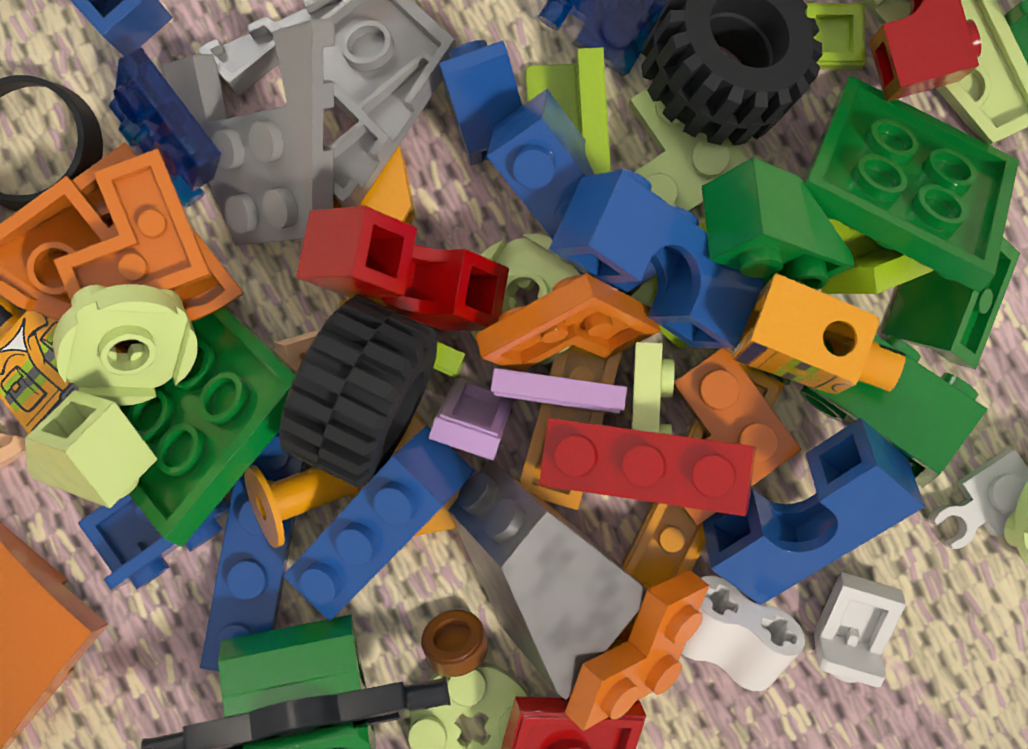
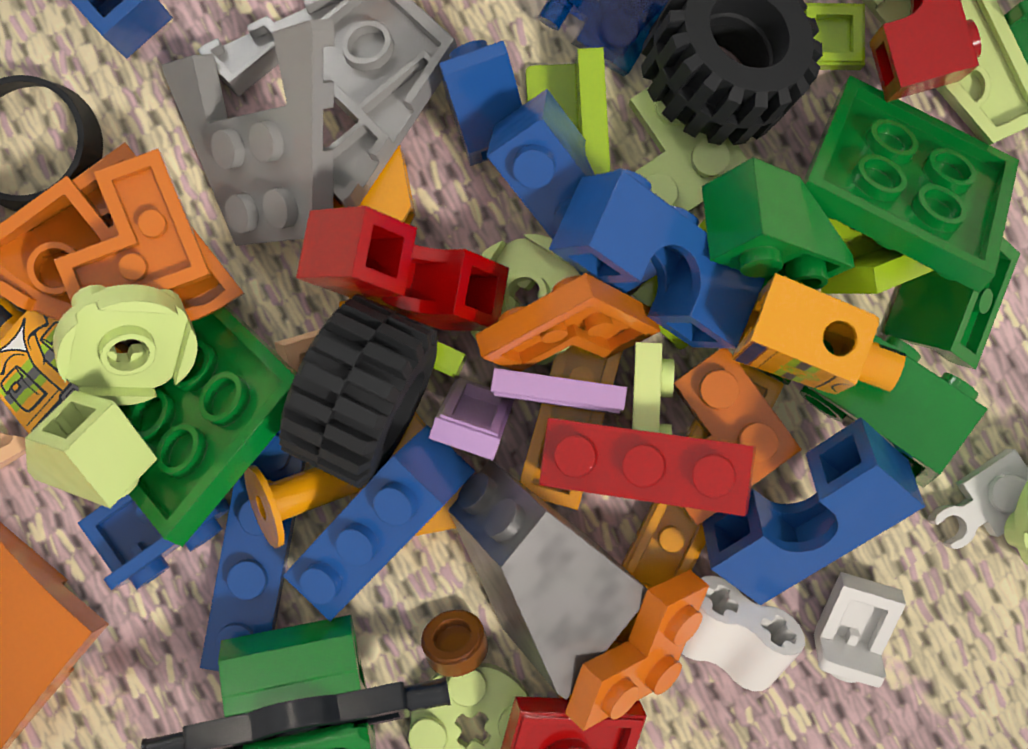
clear blue plate [108,48,222,208] -> none

